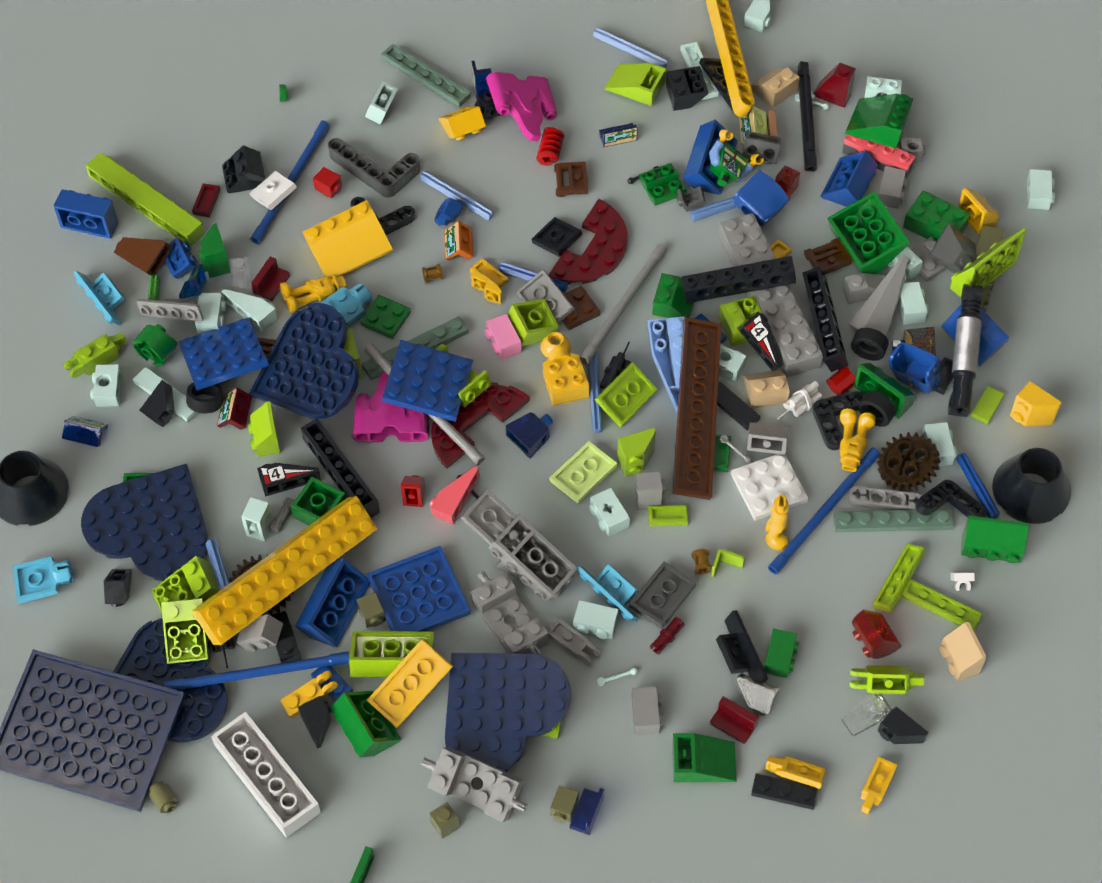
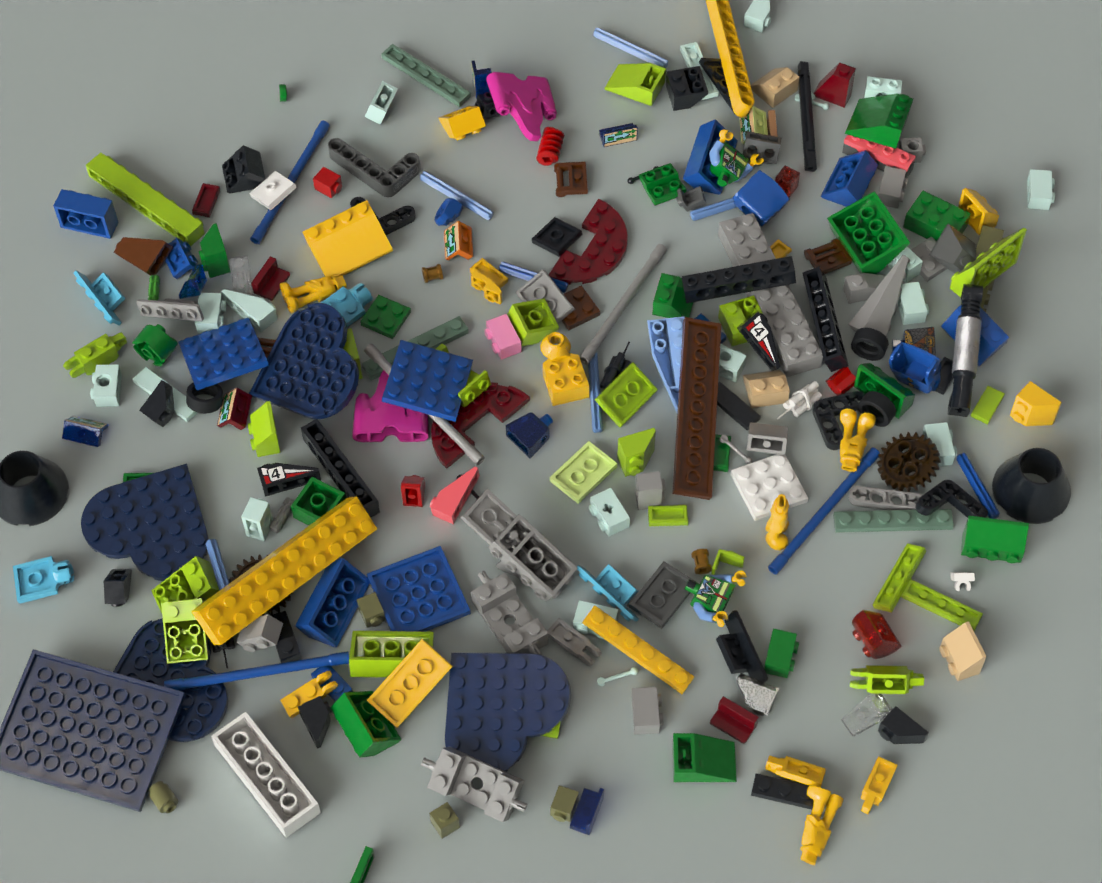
dark red pin [650,617,685,654] -> none
none -> yellow plate [582,605,695,694]
none -> torso [684,571,747,627]
none -> yellow piece [800,786,843,865]

